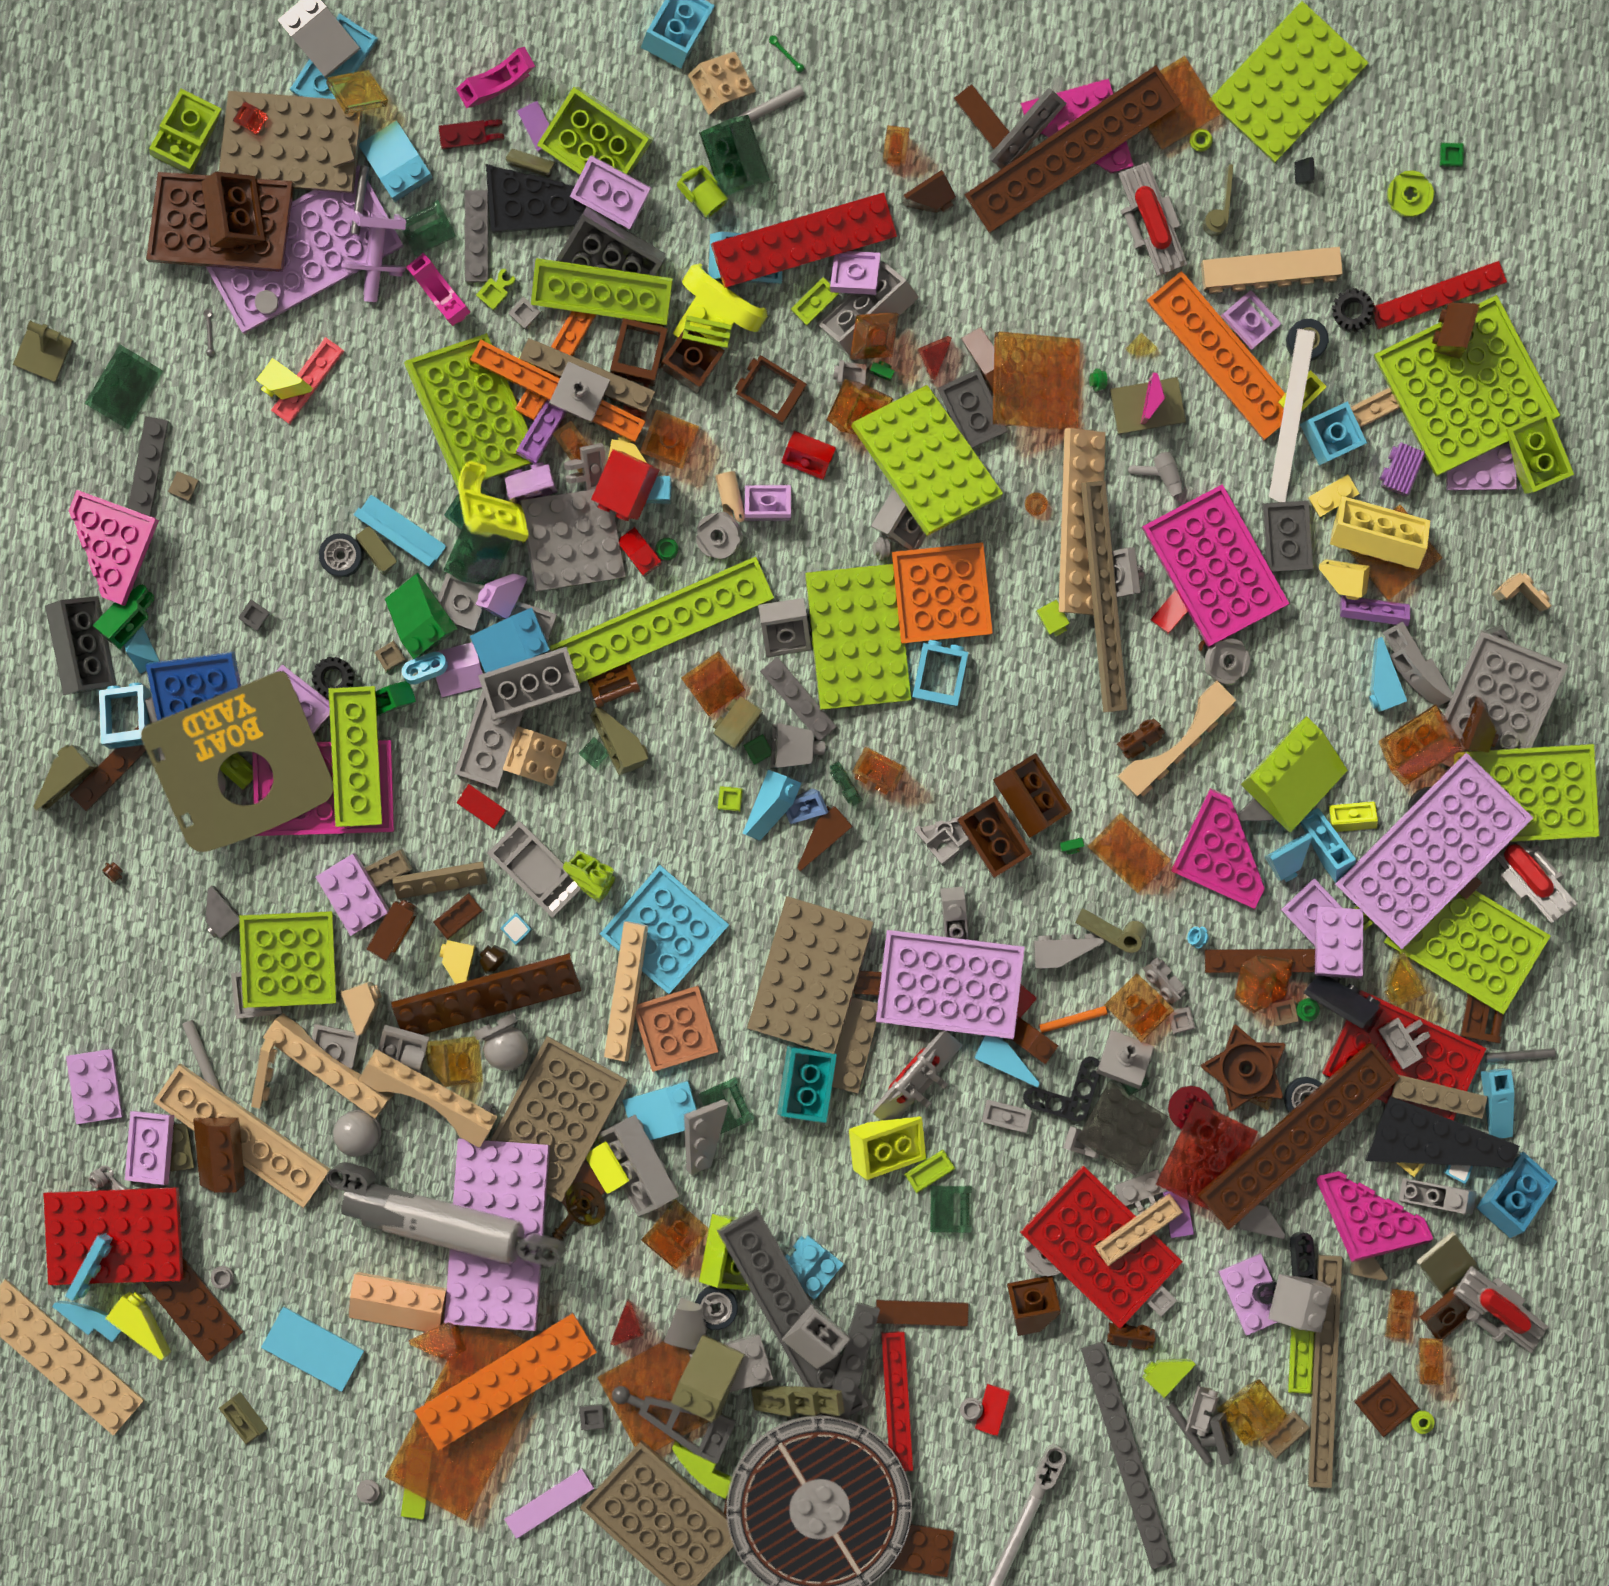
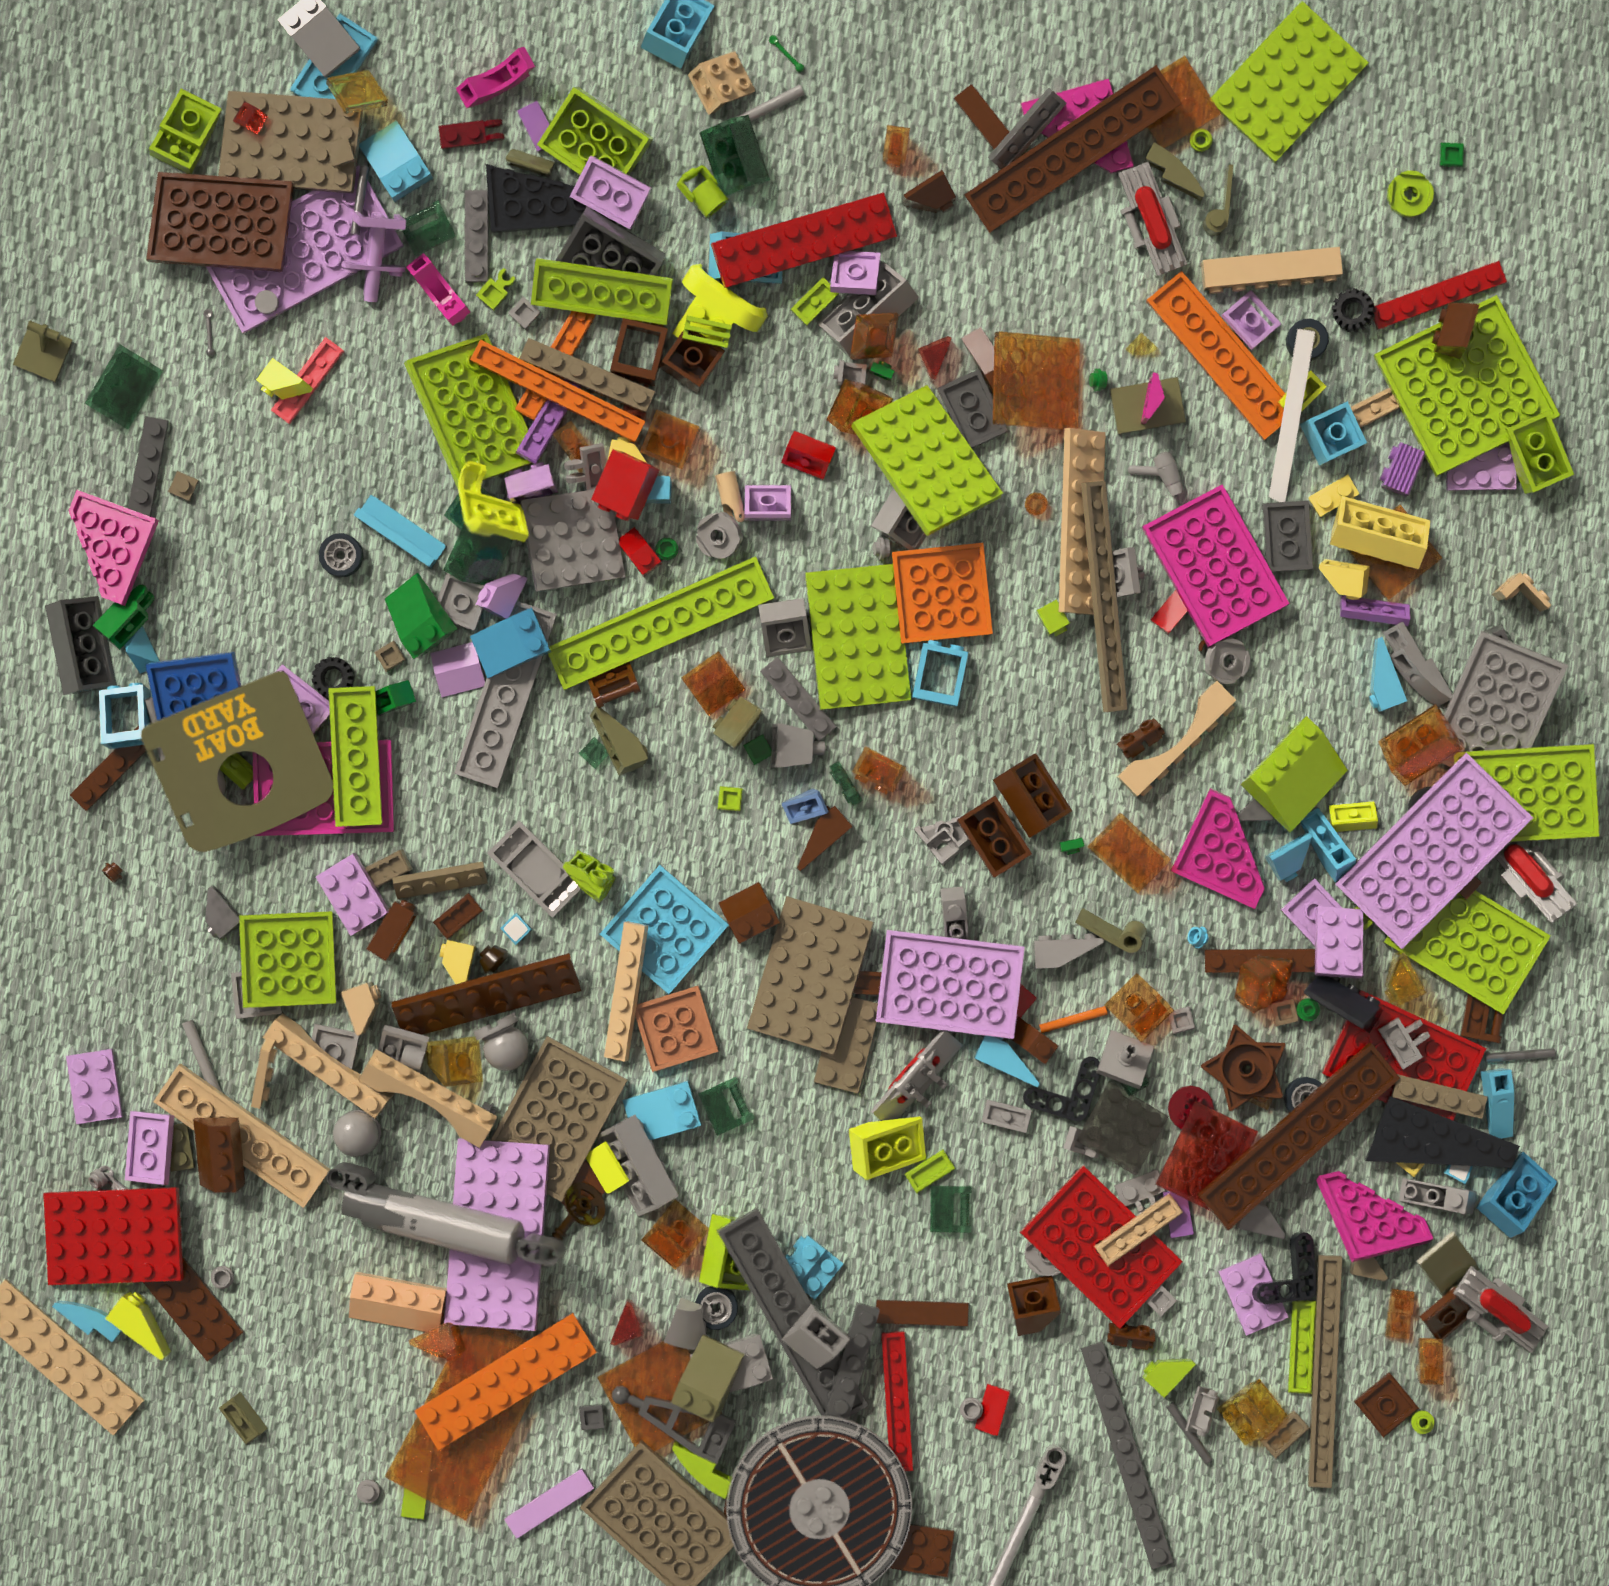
olive slope [33,745,97,812] -> none
medium azure plate [65,1233,113,1301] -> none
reddish brown slope [201,171,265,249] -> none
dark grey plate [238,599,271,631] -> none
medium azure tile [261,1307,365,1392] -> none
olive slope [356,526,397,575] -> none
medium azure plate [402,652,448,684] -> none
red slope [457,784,507,829] -> none
light grey slope [478,647,582,721] -> none
tan bracket [503,726,567,786] -> none
light grey tile [549,361,611,423] -> none
light grey wing [684,1099,728,1175] -> none
reddish brown window [735,355,807,425] -> none
medium azure slope [742,770,801,841] -> none
olive slope [751,1386,844,1417] -> none
teal slope [777,1046,837,1123] -> none
light grey hinge [1142,957,1186,1004] -> none
dark grey tile [1200,1412,1237,1465] -> none
light grey slope [1268,1274,1332,1332] -> none
black slope [1294,157,1315,184] -> none
reddish brown slope [1461,696,1499,753] -> none
none -> reddish brown slope [718,882,780,944]
none -> olive slope [1144,142,1205,201]

